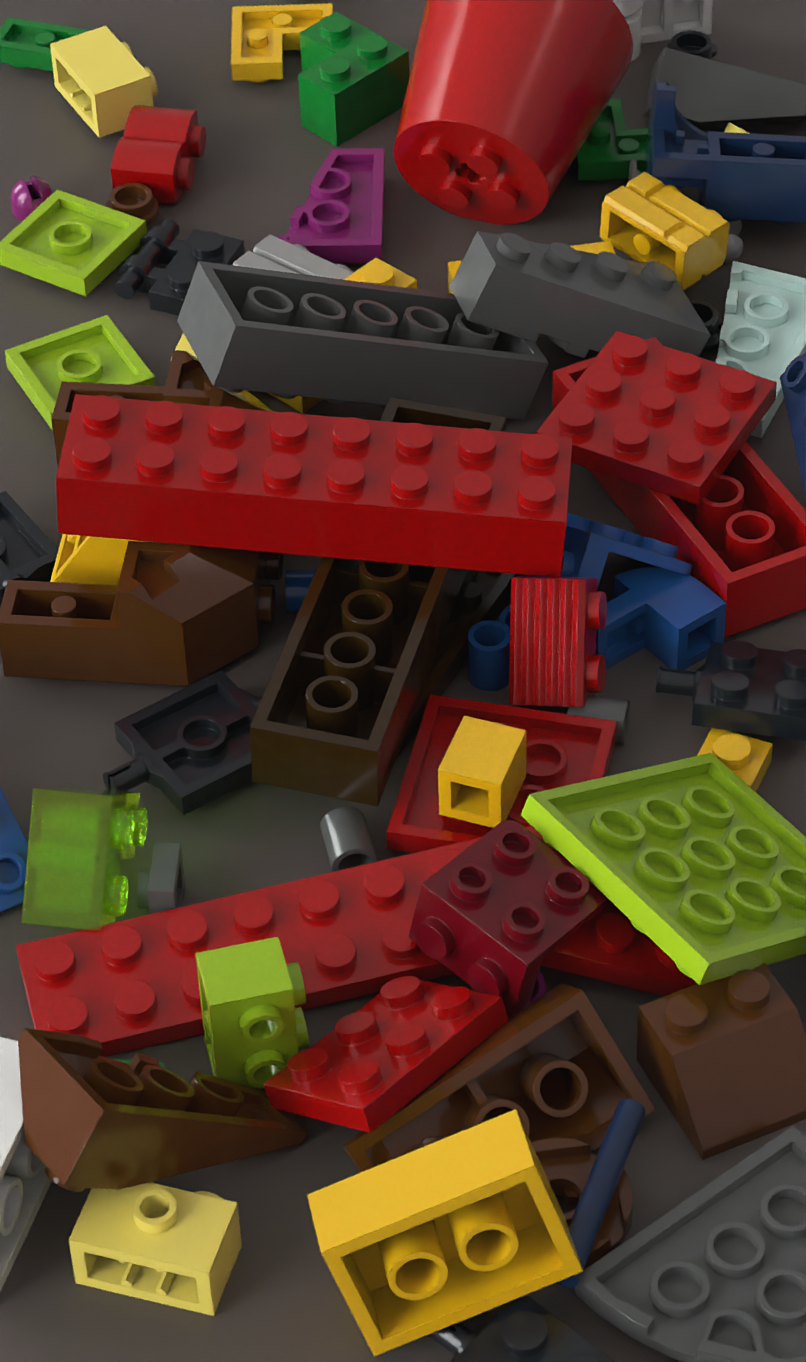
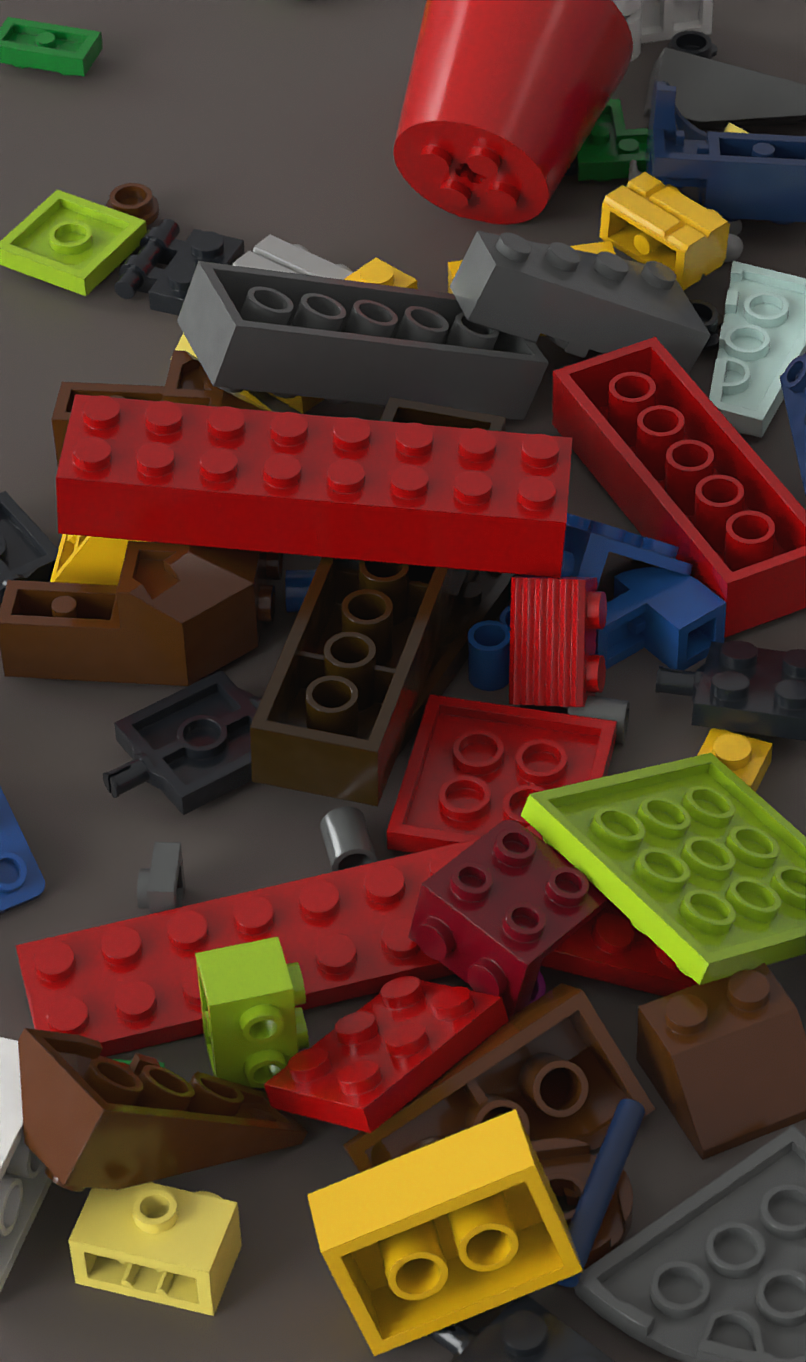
lime plate [5,315,156,431] -> none
magenta hinge [11,176,53,221] -> none
clear neon green brick [21,785,148,931] -> none
light yellow brick [50,26,158,138] -> none
red brick [111,105,206,204] -> none
yellow plate [231,3,333,83] -> none
magenta wing [278,148,385,265] -> none
green brick [298,12,410,147] -> none
yellow brick [438,715,526,828] -> none
red plate [536,331,777,505] -> none

